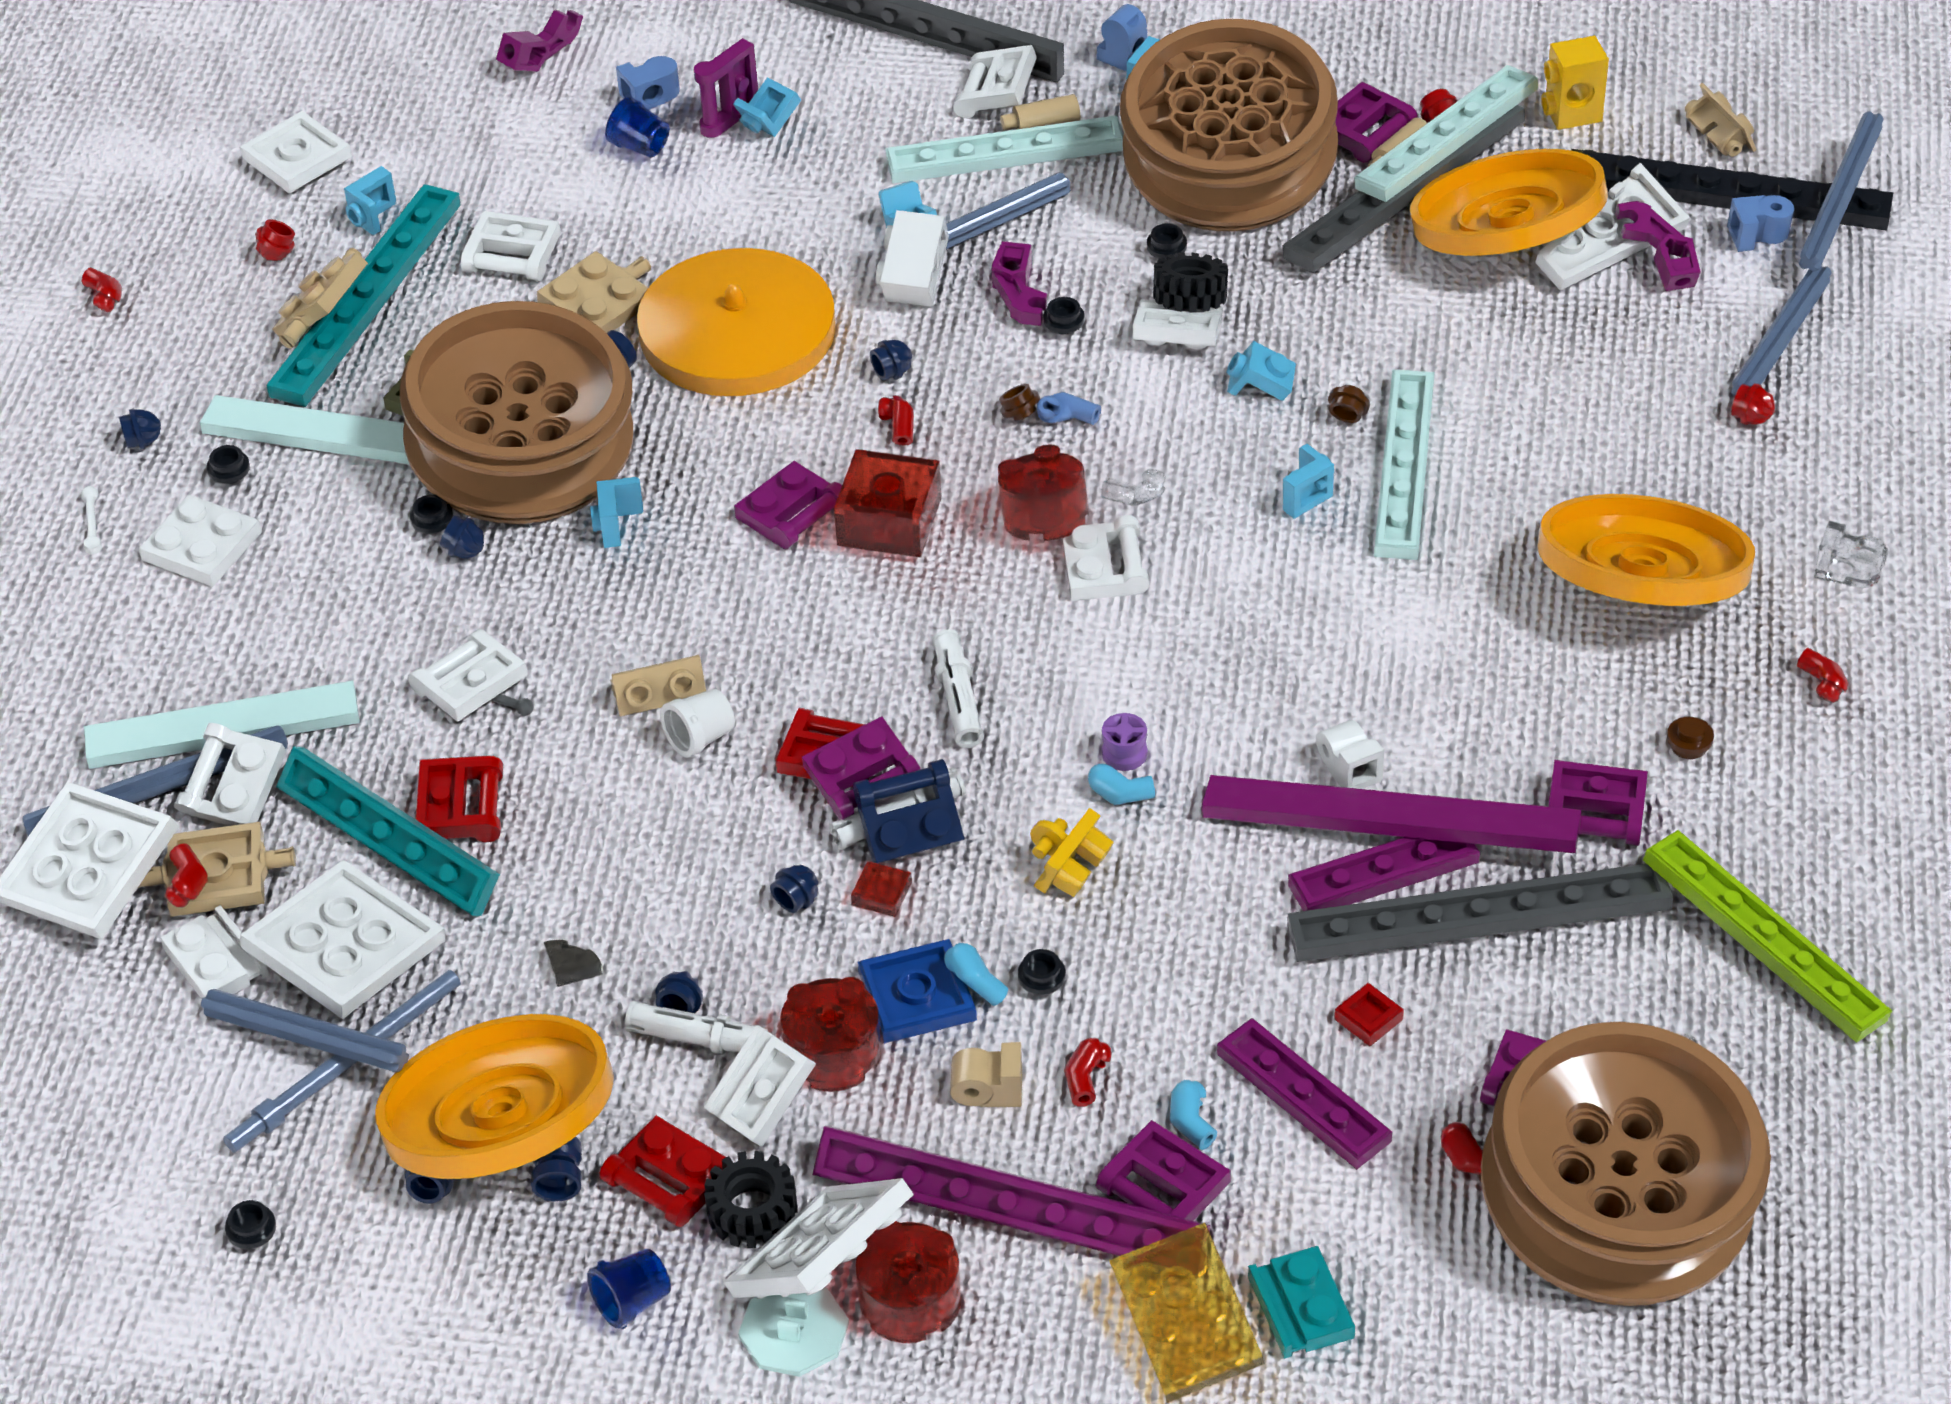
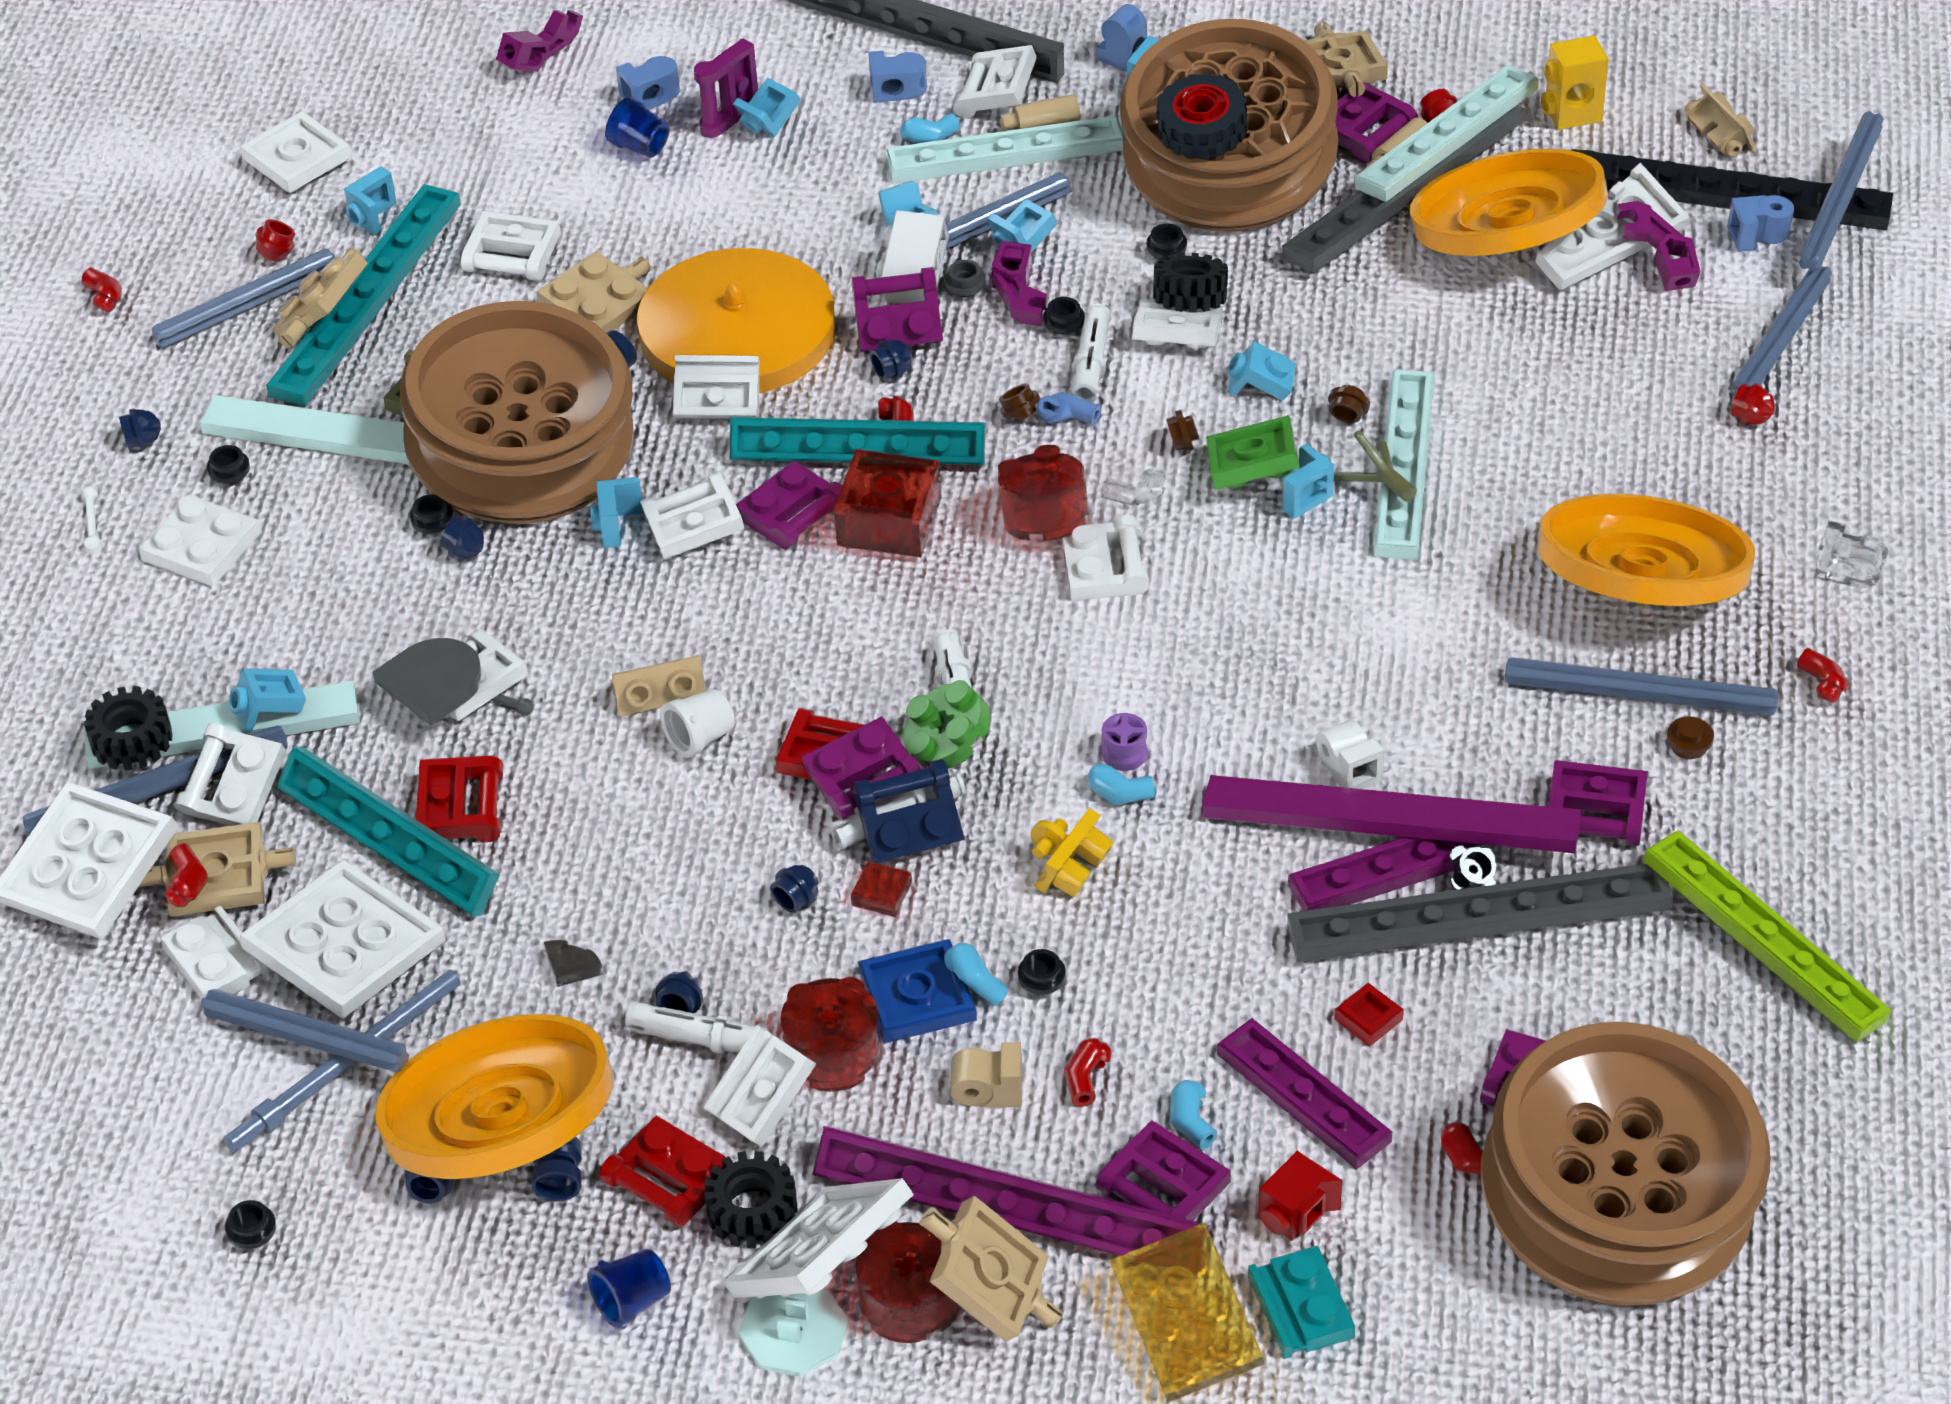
none -> black tyre [84,686,173,771]
none -> sand blue axle [151,249,335,348]
none -> medium azure bracket [229,668,306,731]
none -> dark grey tile [372,638,482,726]
none -> white plate [640,471,745,559]
none -> white plate [673,355,760,419]
none -> teal tile [729,417,986,465]
none -> magenta plate [851,267,943,352]
none -> medium blue leg [868,51,927,103]
none -> medium azure arm [900,113,960,144]
none -> bright green plate [903,680,991,769]
none -> tan plate [919,1196,1063,1342]
none -> dark grey plate [945,260,985,297]
none -> medium azure bracket [987,198,1058,251]
none -> white pin [1071,303,1111,403]
none -> black wheel [1156,73,1248,159]
none -> reddish brown plate [1166,409,1200,452]
none -> bright green plate [1206,415,1300,490]
none -> red window [1258,1151,1342,1241]
none -> tan plate [1304,22,1388,97]
none -> olive plant [1334,431,1417,502]
none -> plate [1449,846,1496,890]
none -> sand blue axle [1505,657,1778,716]

